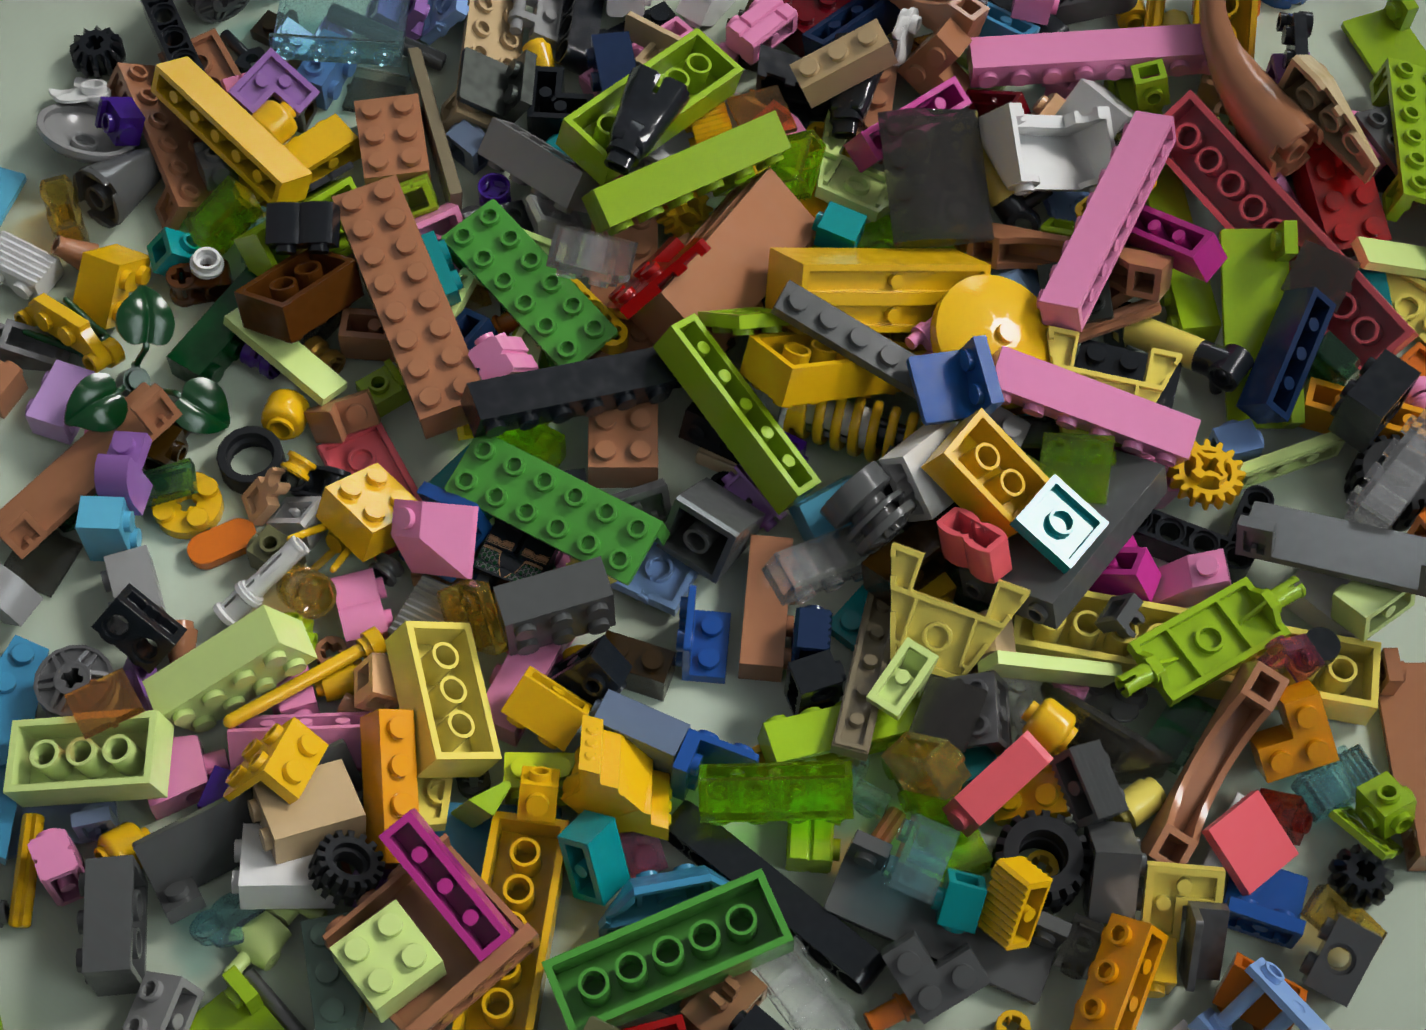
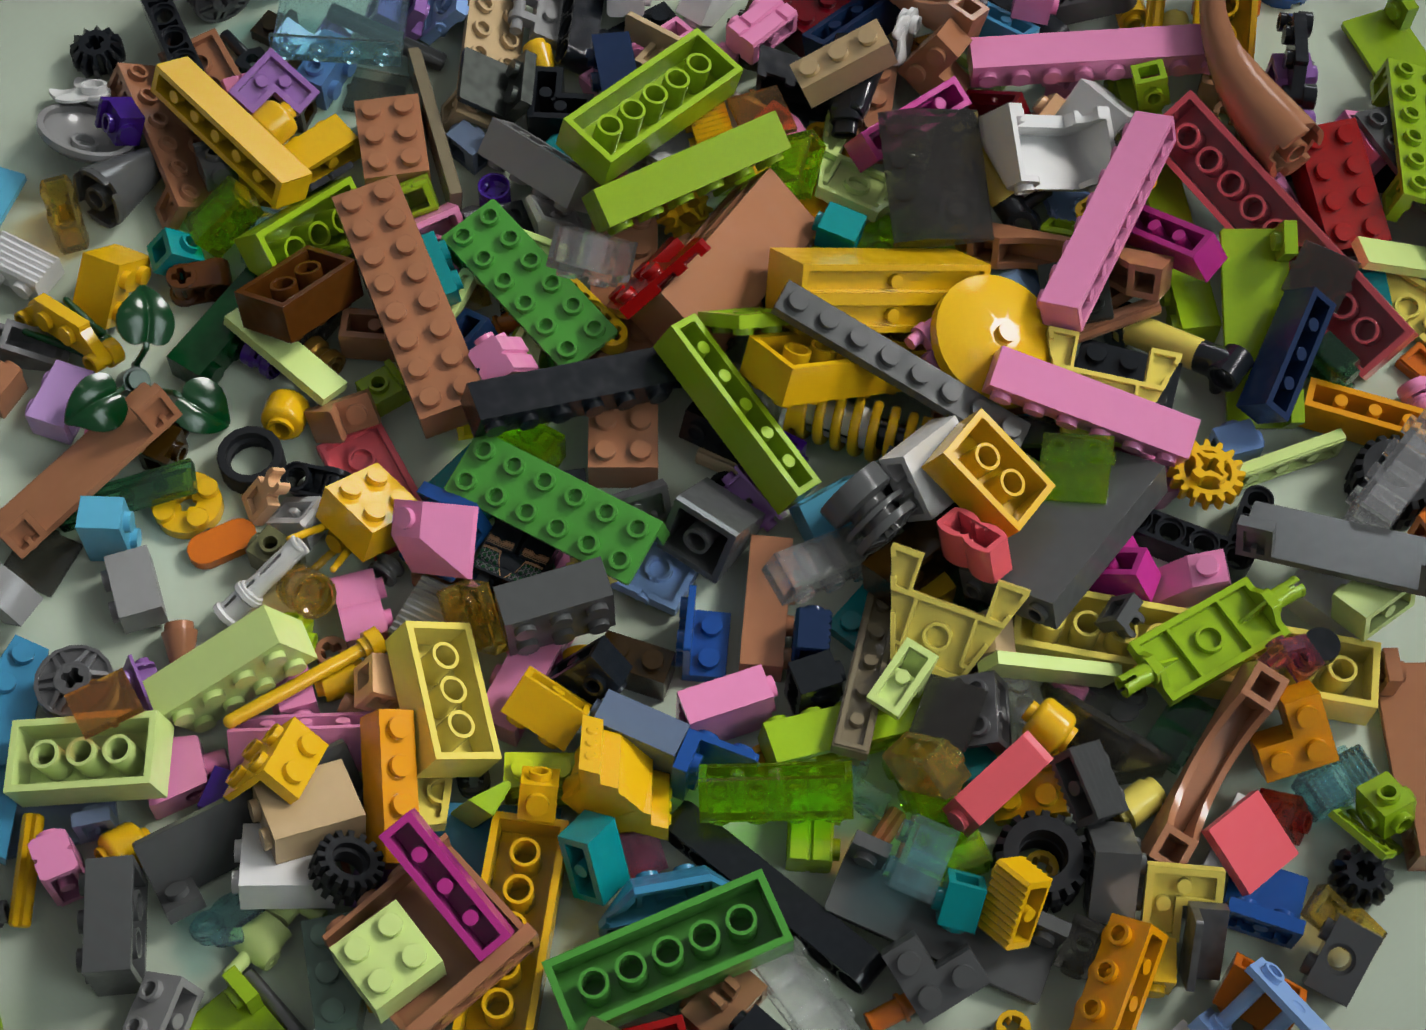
nougat cone [51,235,99,270] -> none
black brick [91,583,187,674] -> none
medium lavender brick [94,431,153,516] -> none
white plate [190,247,224,280] -> none
black brick [265,201,340,255] -> none
yellow bush [280,450,317,482] -> none
black piece [604,64,690,175] -> none
blue bracket [906,335,1005,426] -> none
plate [1009,474,1109,574] -> none
tan wedge [1278,55,1380,184] -> none
black brick [1328,349,1421,454] -> none
none -> bright pink brick [676,664,778,741]

